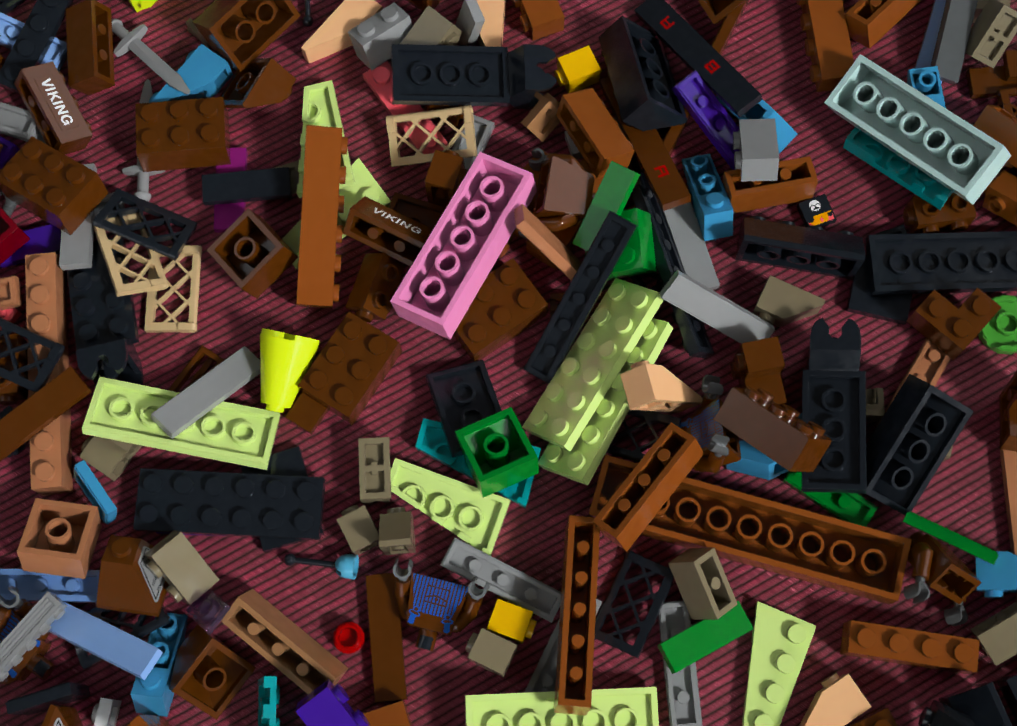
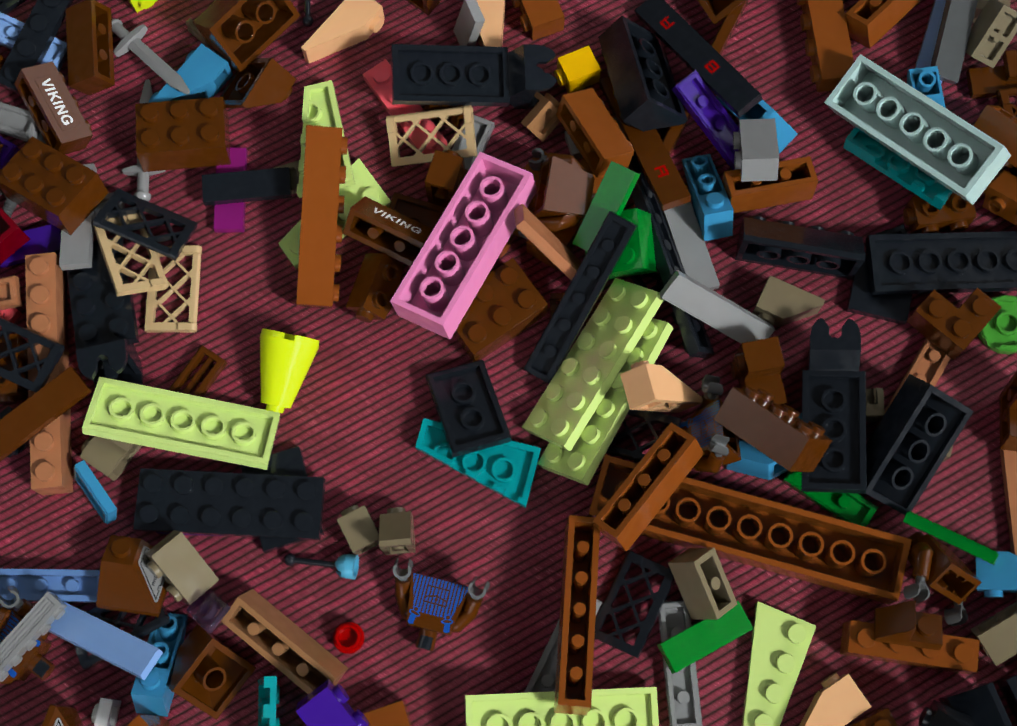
black tile [5,682,91,716] -> none
nougat brick [17,498,102,579] -> none
light grey tile [151,346,260,439] -> none
reddish brown brick [207,208,298,298] -> none
reddish brown tile [286,392,328,435] -> none
reddish brown brick [298,312,402,425] -> none
light grey brick [348,2,413,70] -> none
dark tan hinge [358,437,392,505] -> none
reddish brown tile [365,573,408,703] -> none
yellowish green wing [391,458,511,556] -> none
dark tan brick [400,5,463,46] -> none
light grey tile [440,537,561,623] -> none
green slope [455,407,539,498] -> none
dark tan brick [465,628,517,678] -> none
yellow brick [487,599,537,644] -> none
black tile [797,194,837,227] -> none
none -> reddish brown slope [874,600,943,650]

